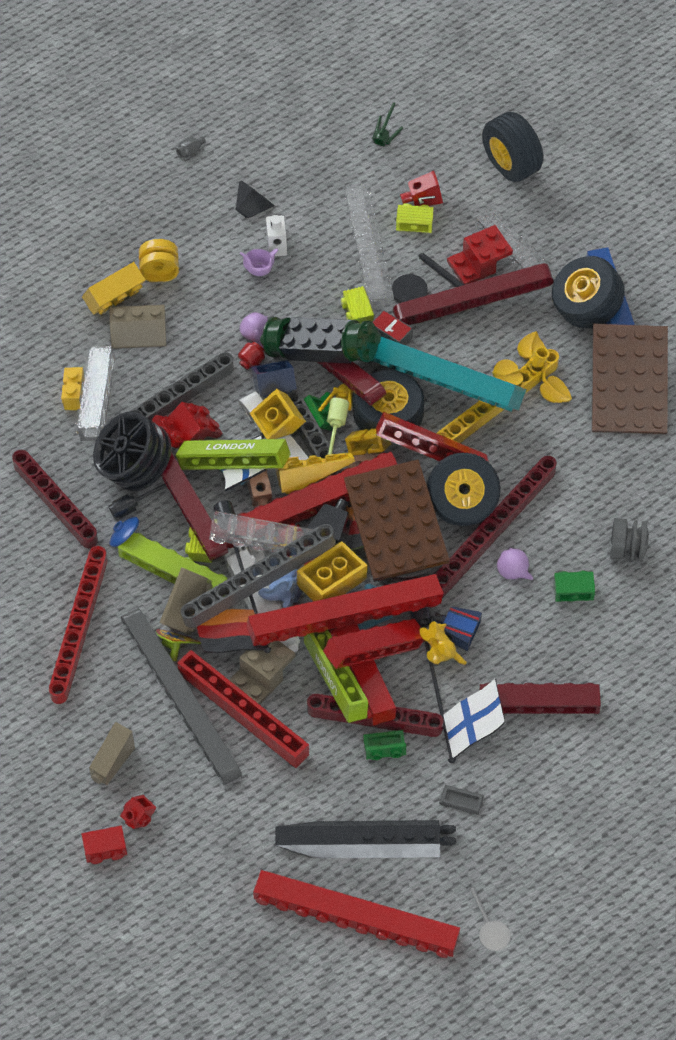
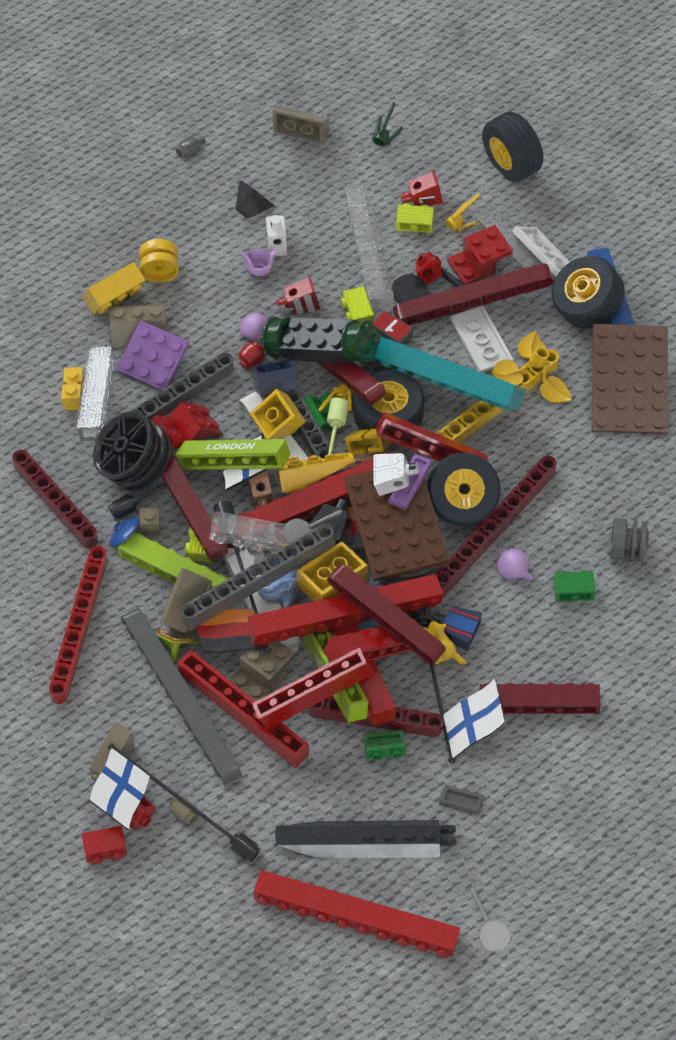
none -> flag [90,743,261,862]
none -> medium lavender plate [116,320,190,390]
none -> dark tan brick [139,507,160,535]
none -> dark tan brick [170,795,199,825]
none -> red brick [252,647,374,729]
none -> dark tan slope [273,106,330,144]
none -> red torso [276,277,321,315]
none -> light grey piece [283,510,342,544]
none -> dark red beam [327,564,446,665]
none -> white torso [374,454,419,496]
none -> medium lavender tile [388,454,432,510]
none -> red brick [415,251,442,284]
none -> yellow plant [445,193,482,232]
none -> white tile [449,305,514,373]
none -> white tile [512,226,570,277]

